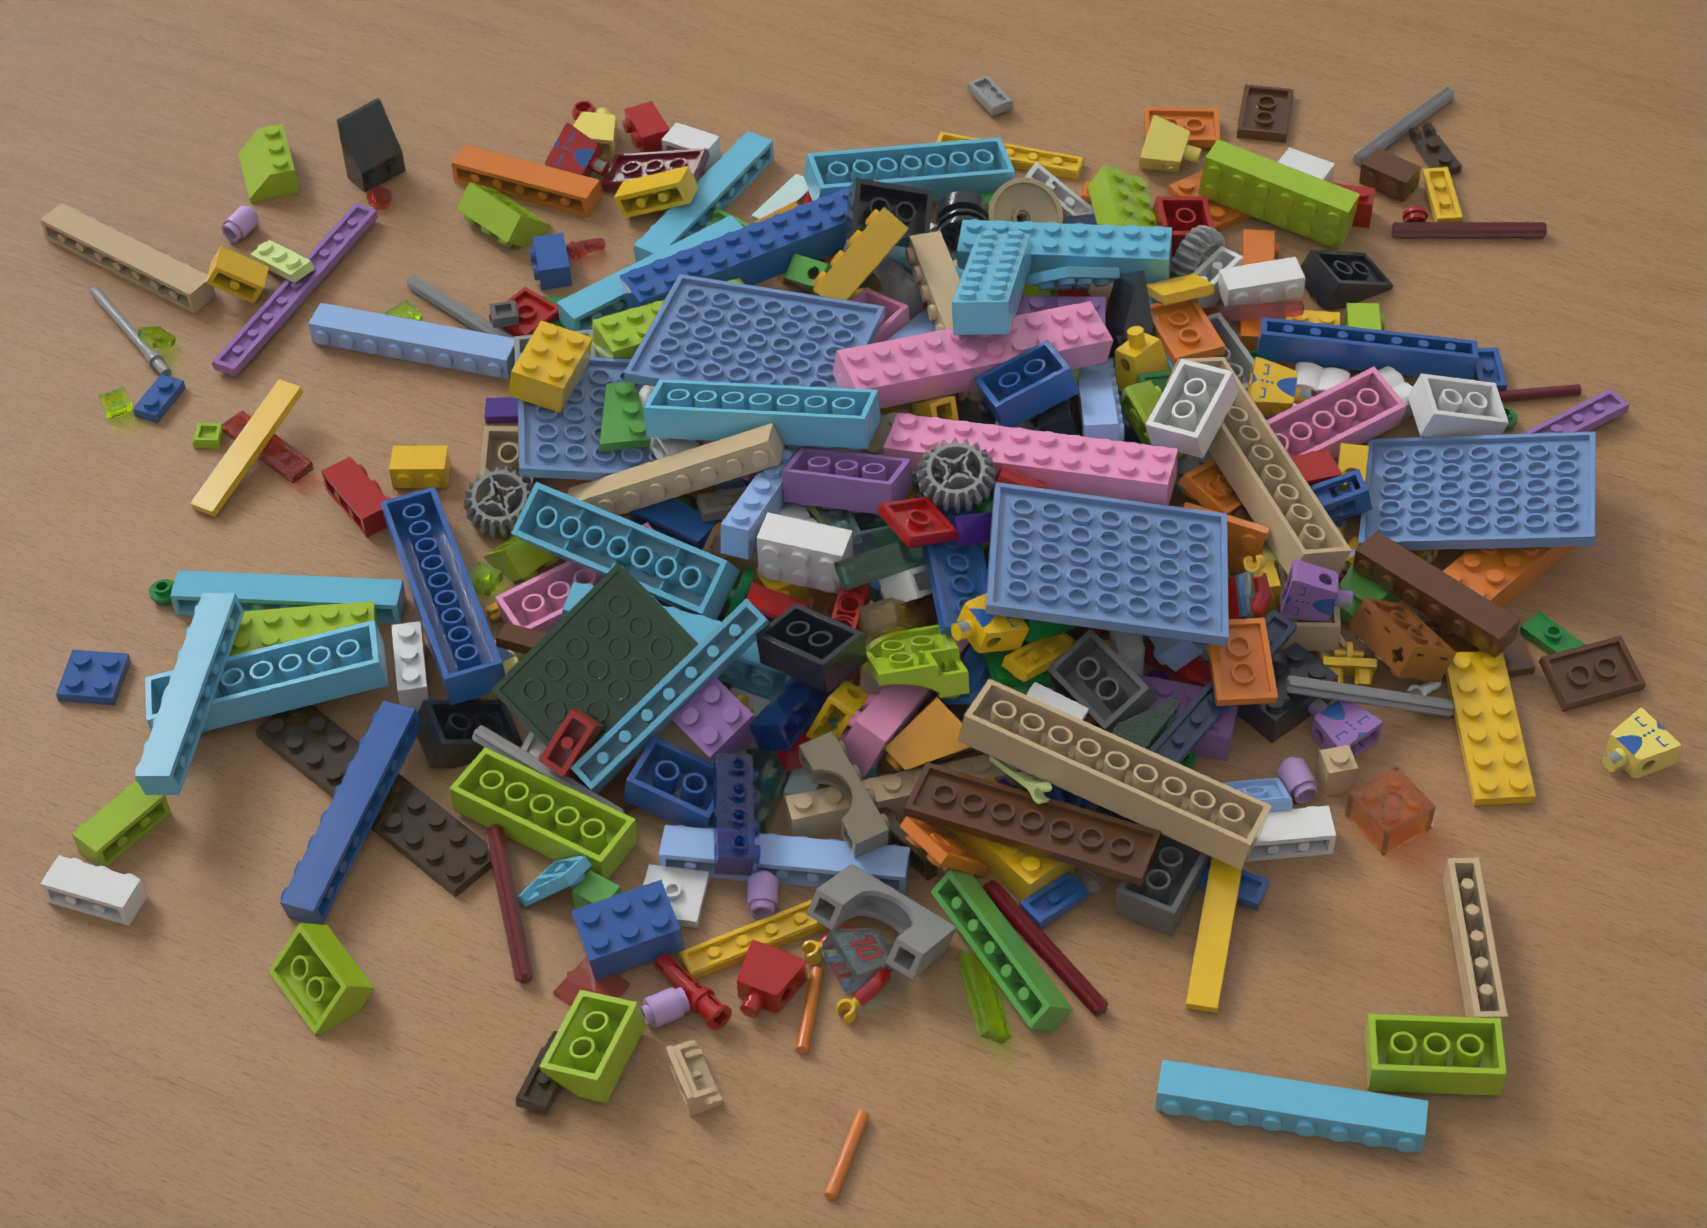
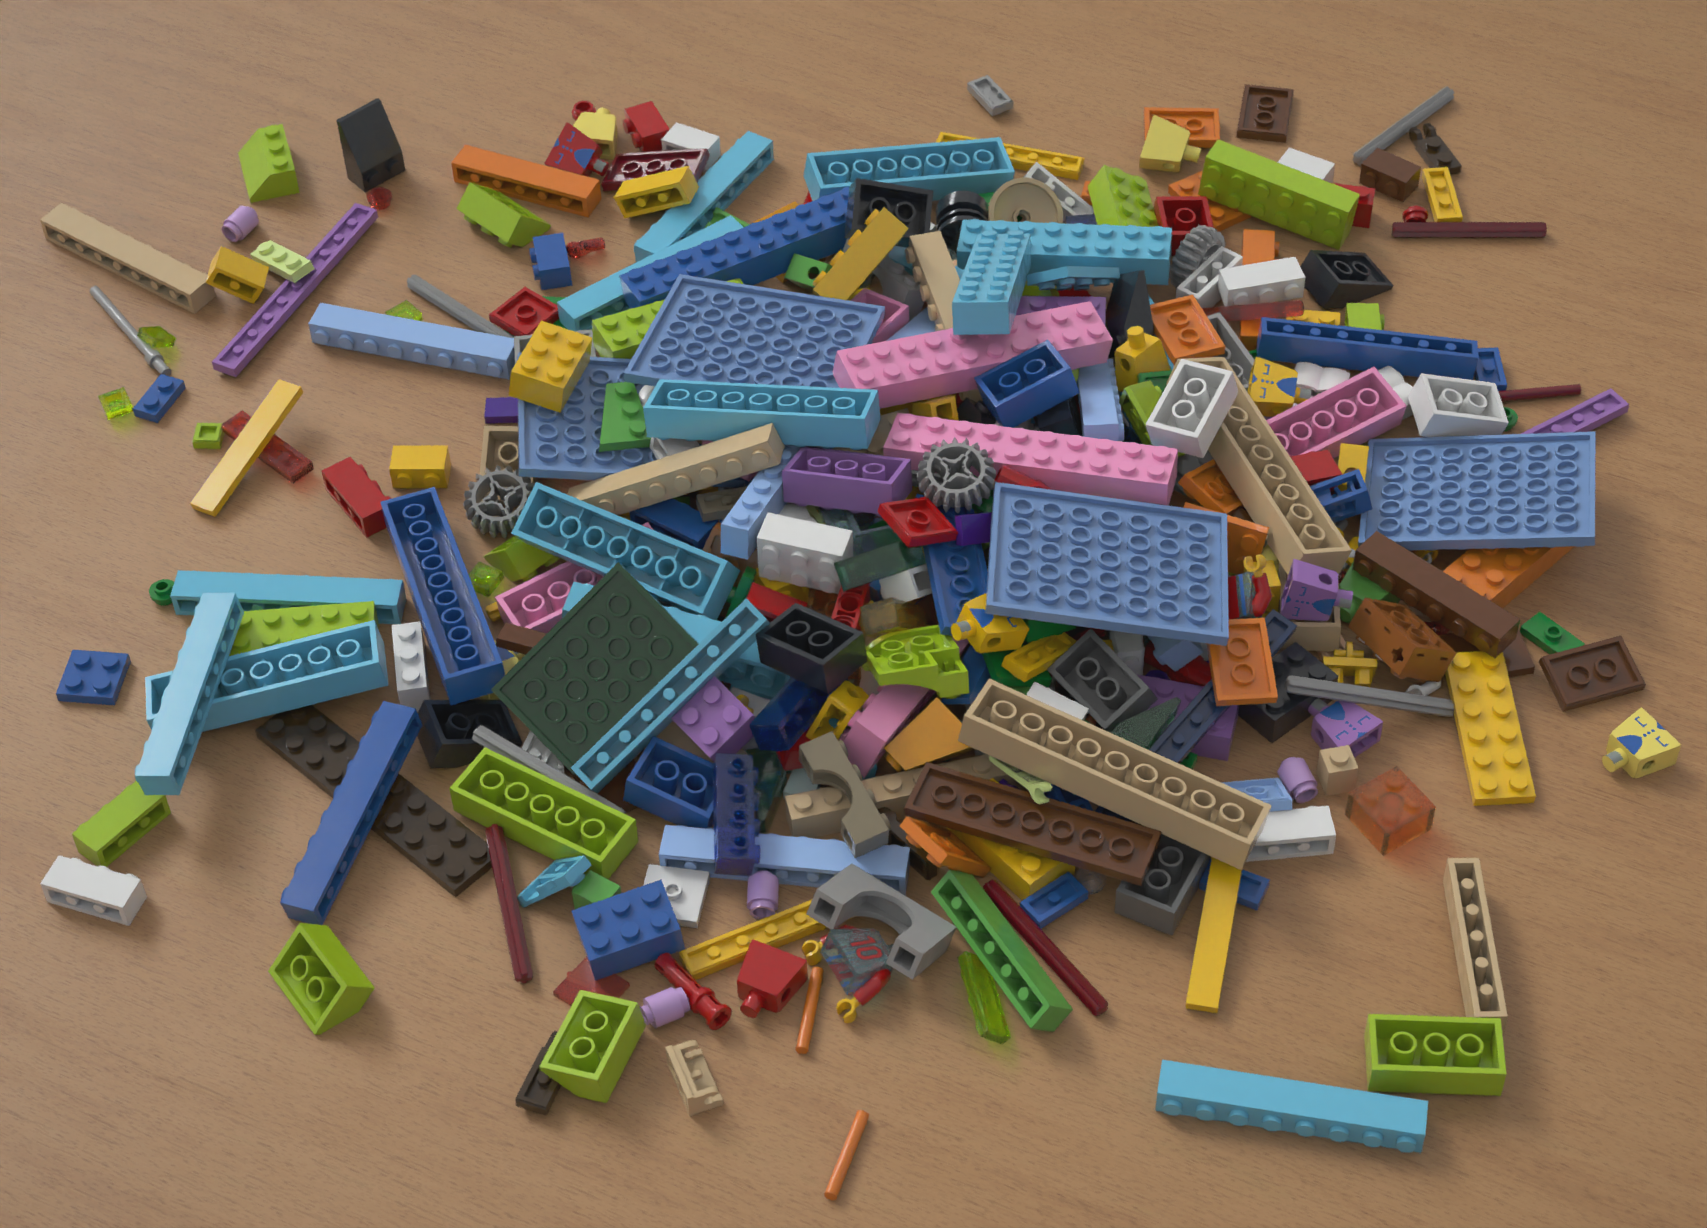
dark grey tile [489,300,519,328] -> none
red brick [538,709,604,777] -> none
light aqua tile [752,174,809,222] -> none
yellow tile [1147,273,1214,305] -> none

